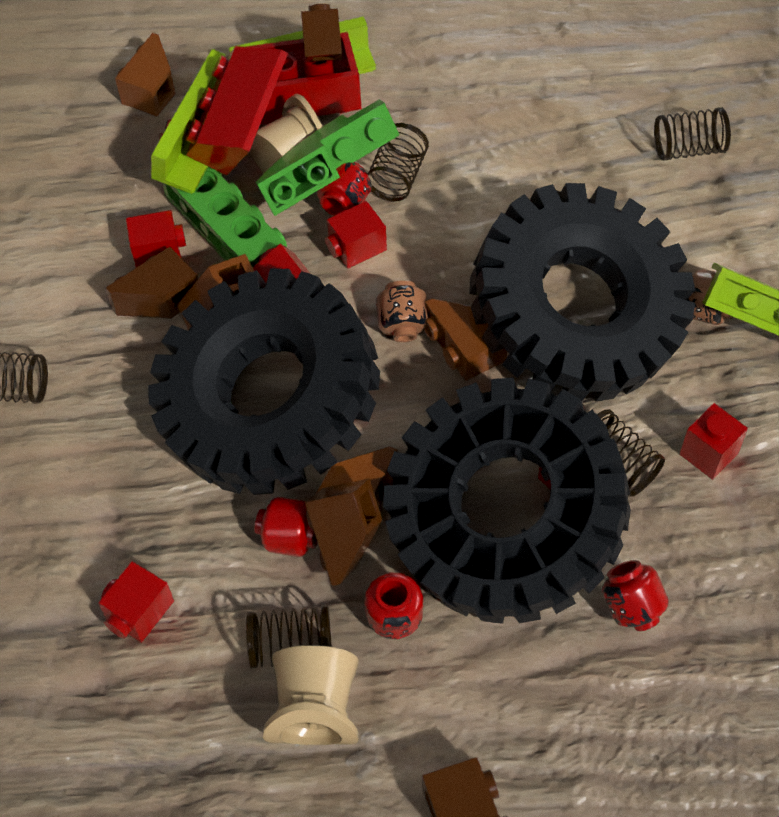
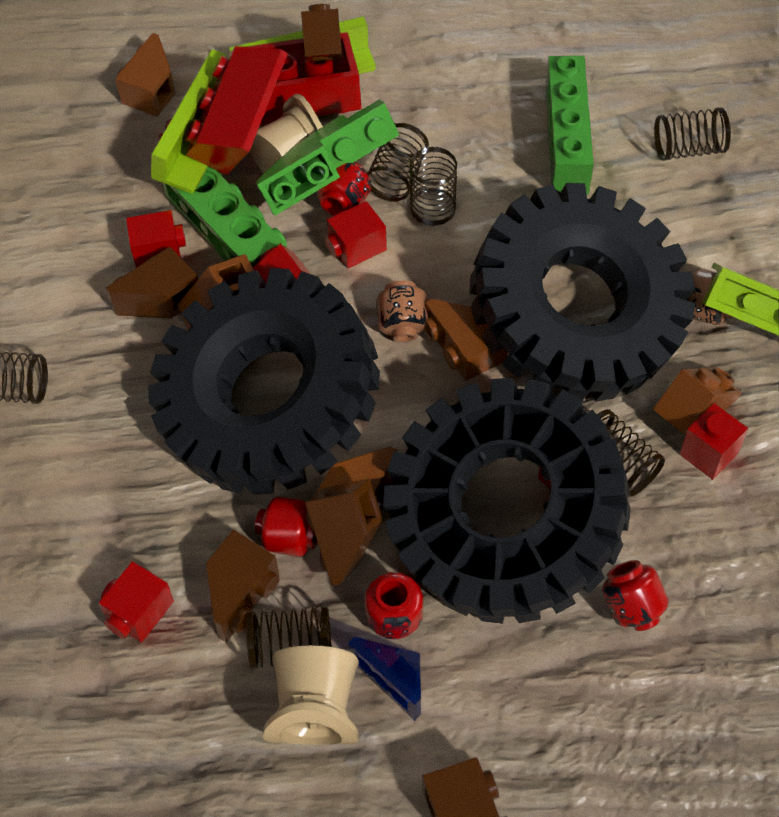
none -> reddish brown slope [206,530,280,643]
none -> clear blue slope [348,637,421,721]
none -> dark brown piece [409,147,457,226]
none -> bright green brick [545,56,594,194]
none -> dark orange slope [653,367,742,435]

